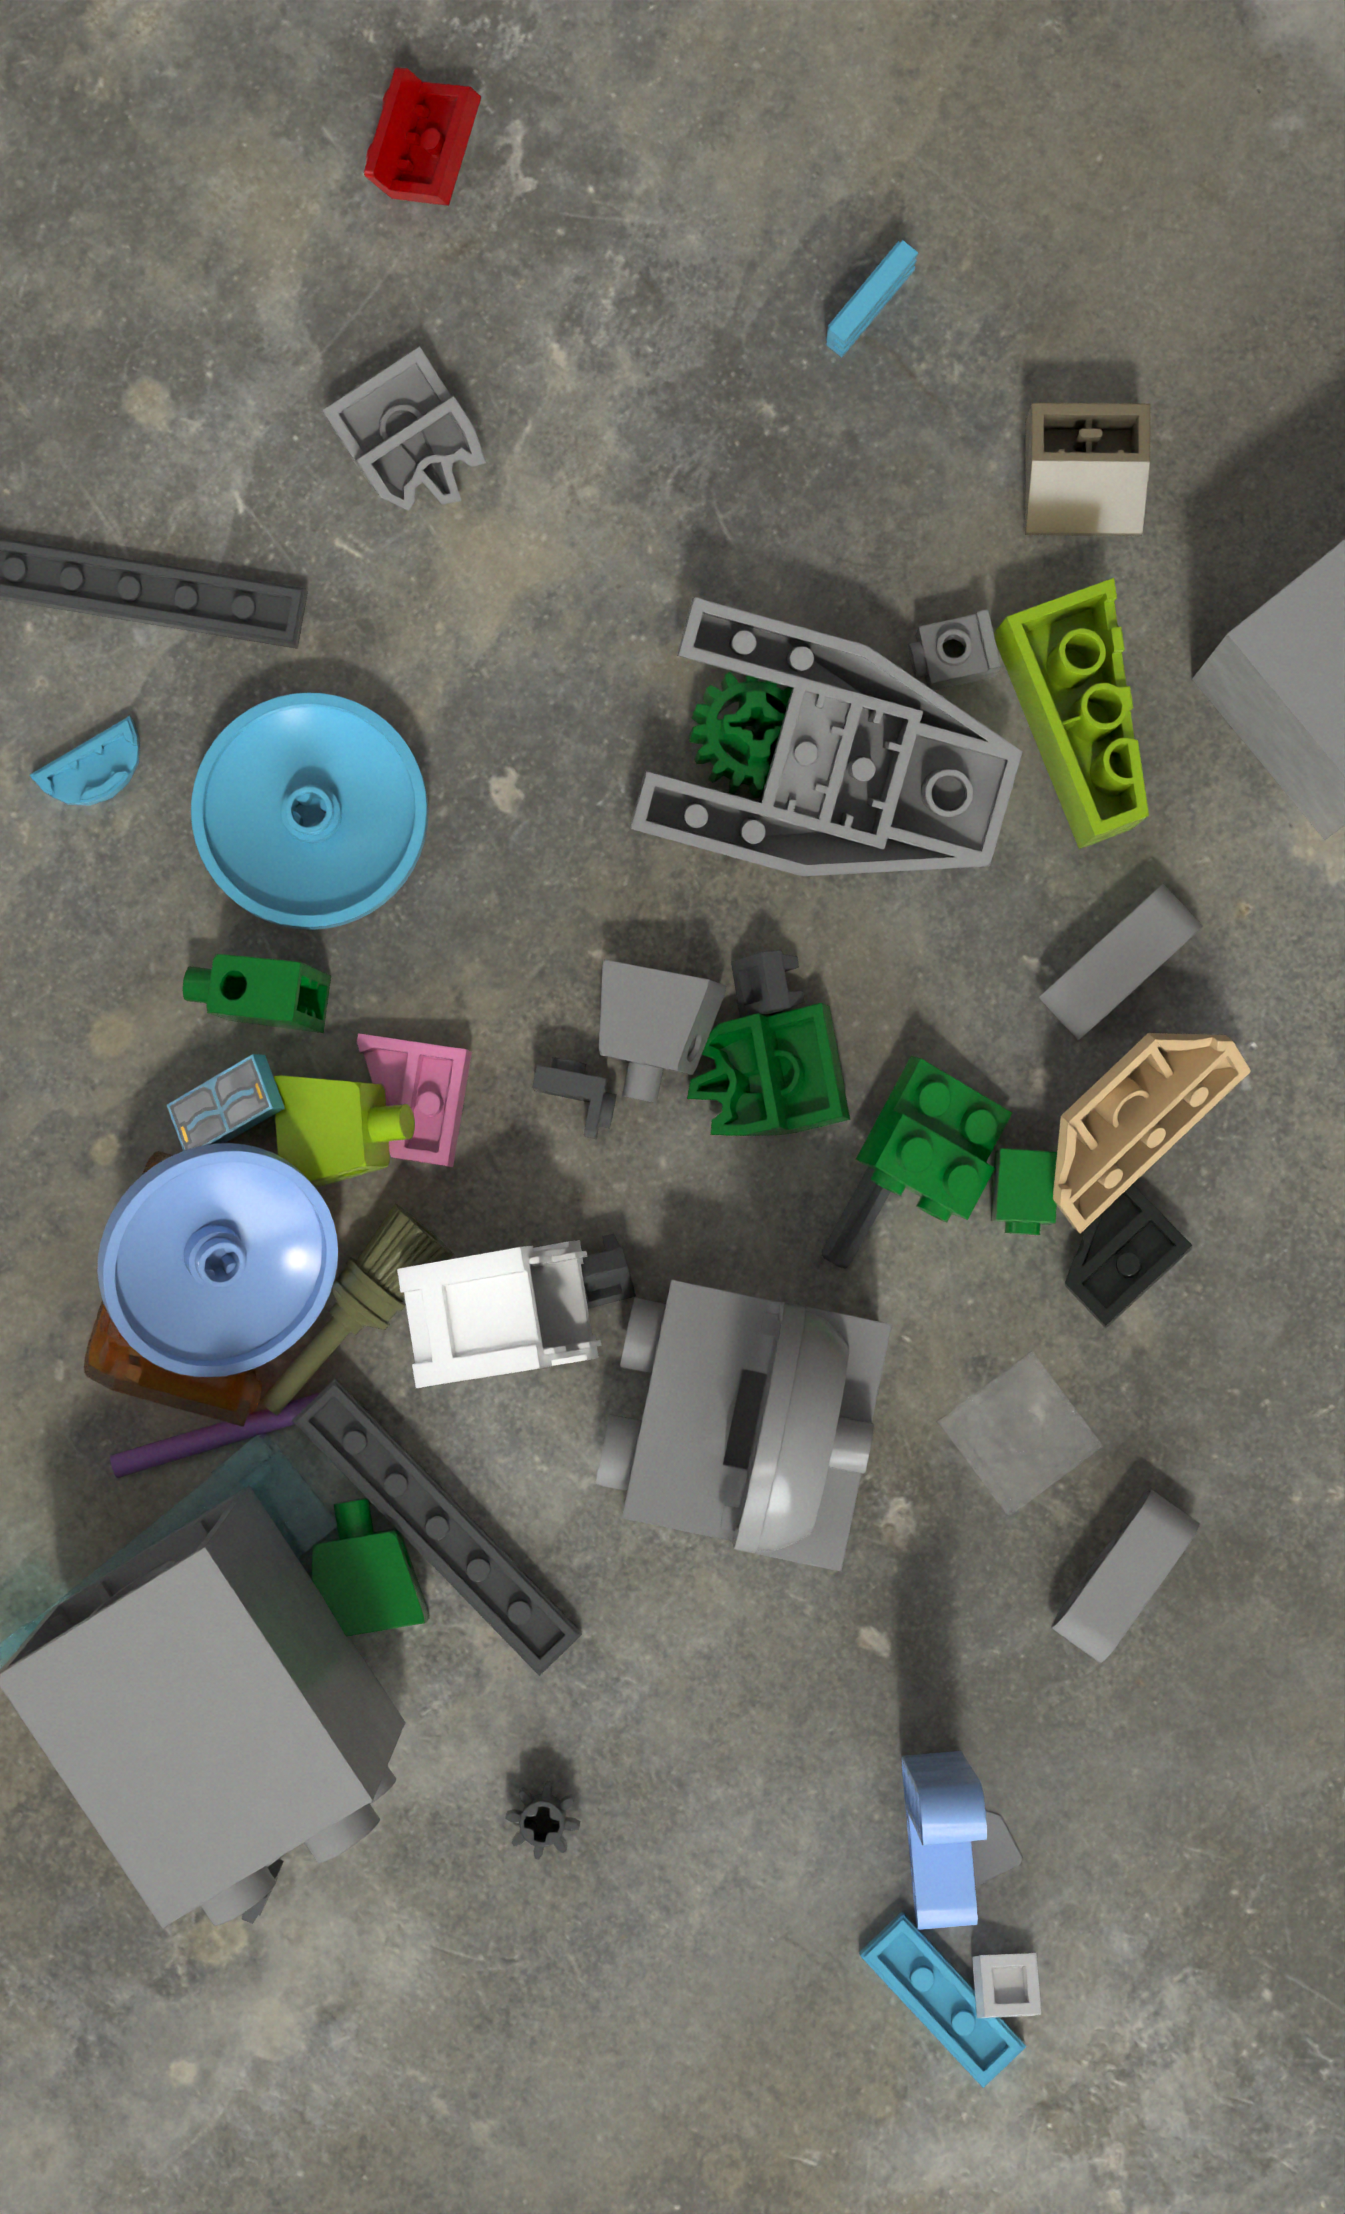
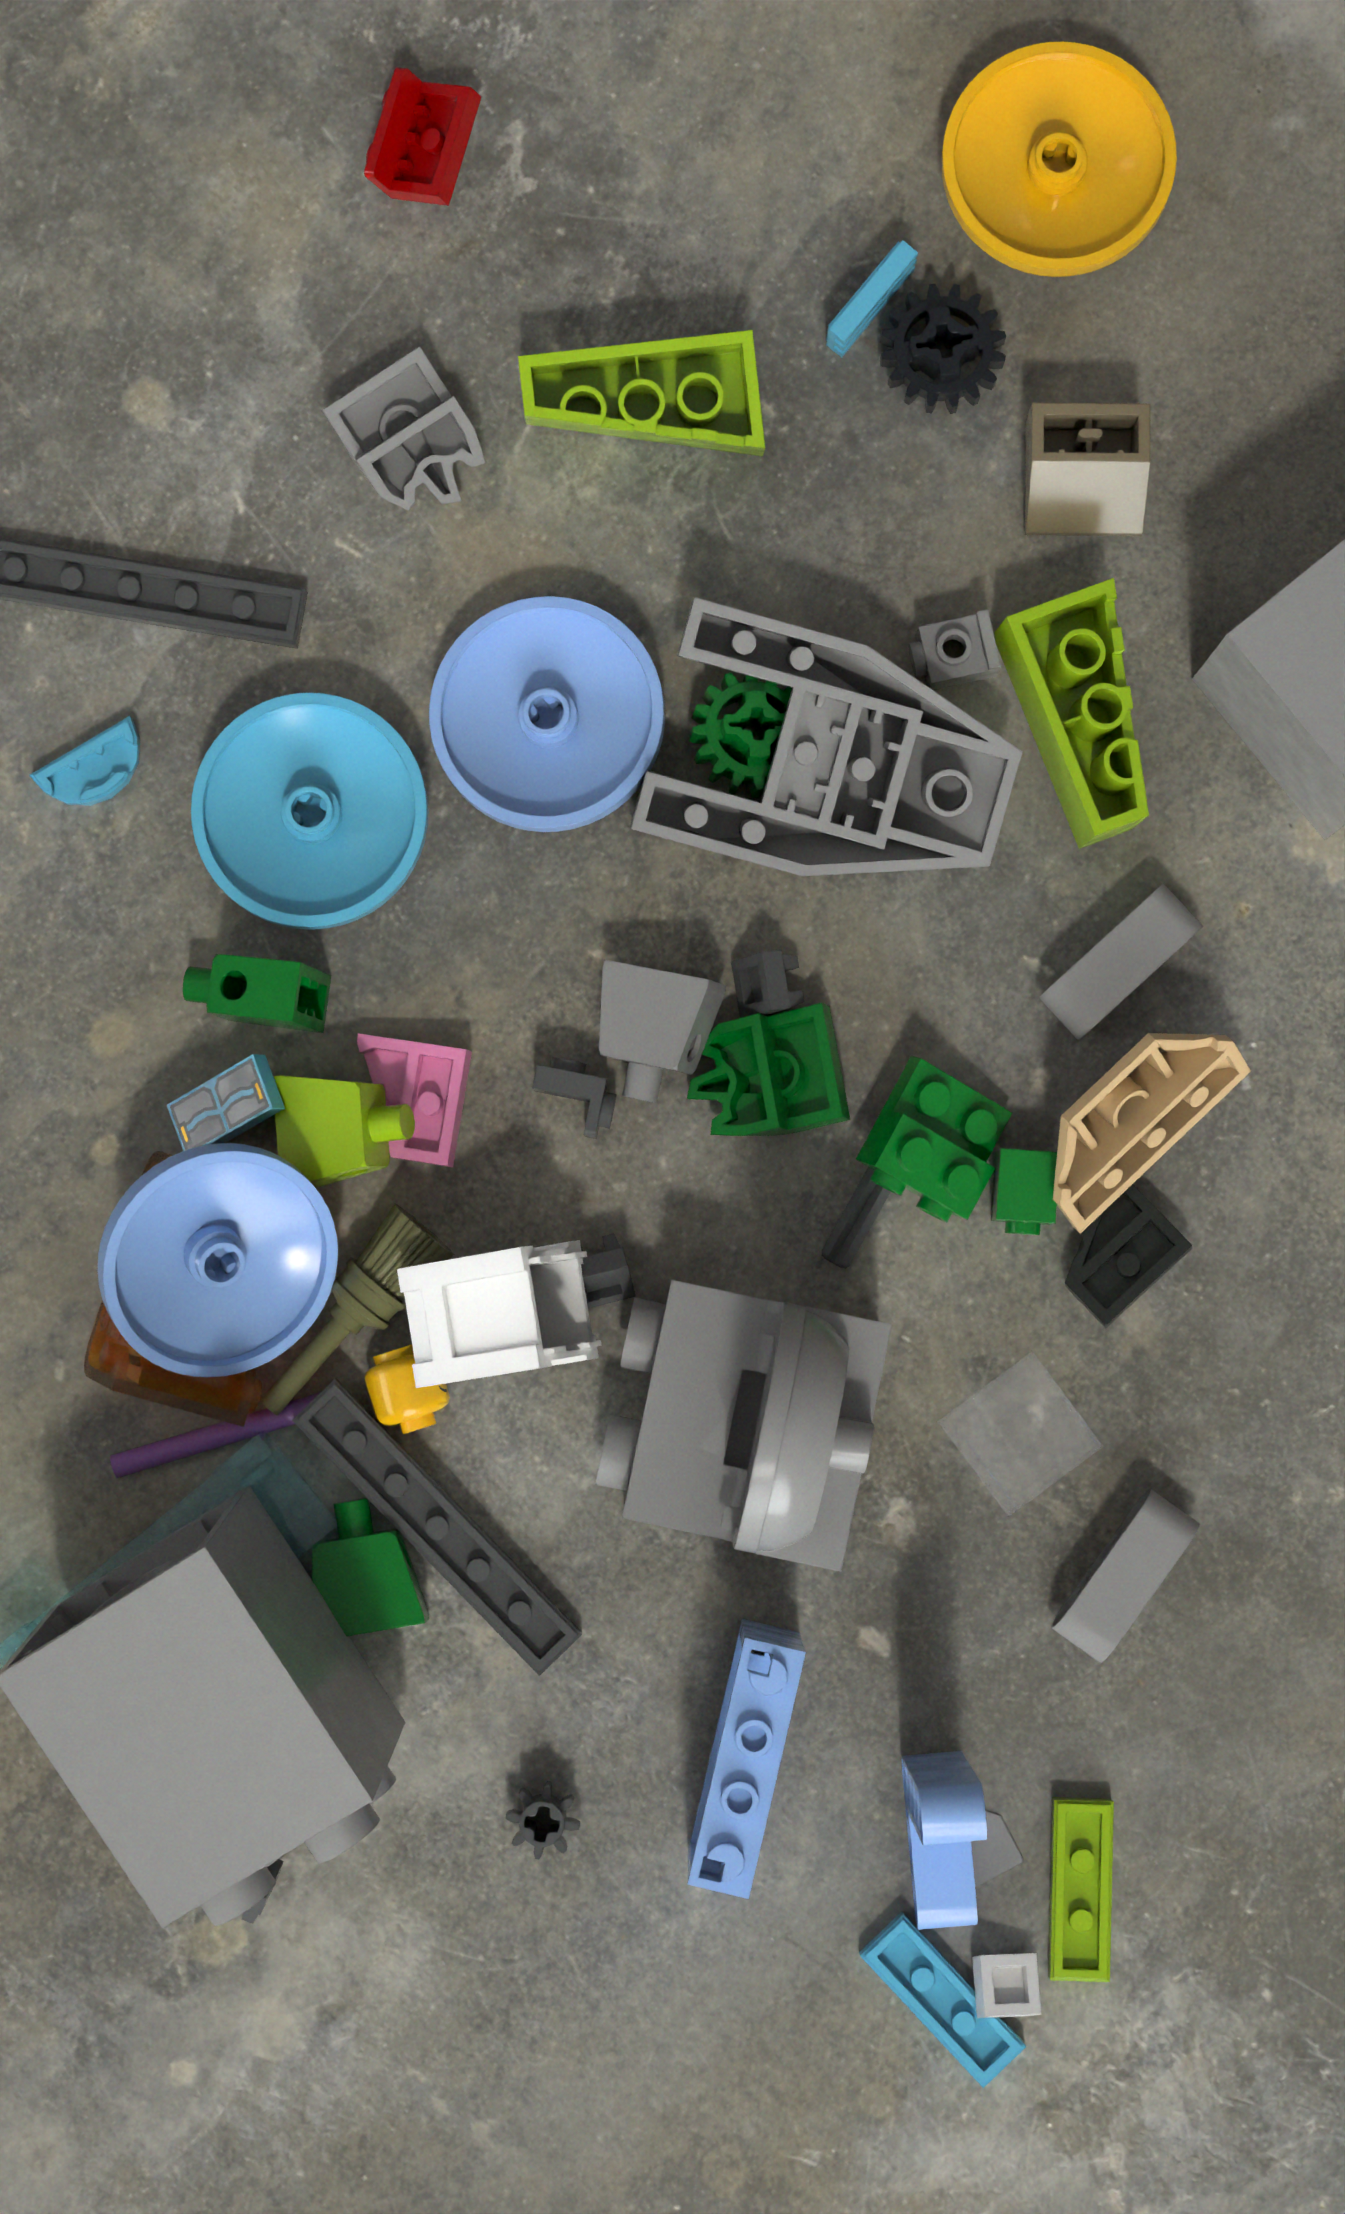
none -> yellow head [364,1344,450,1434]
none -> light blue dish [429,596,665,832]
none -> lime wedge [518,330,765,457]
none -> light blue window [687,1619,806,1899]
none -> black gear [880,284,1006,414]
none -> yellow dish [941,41,1177,277]
none -> lime tile [1048,1797,1114,1982]

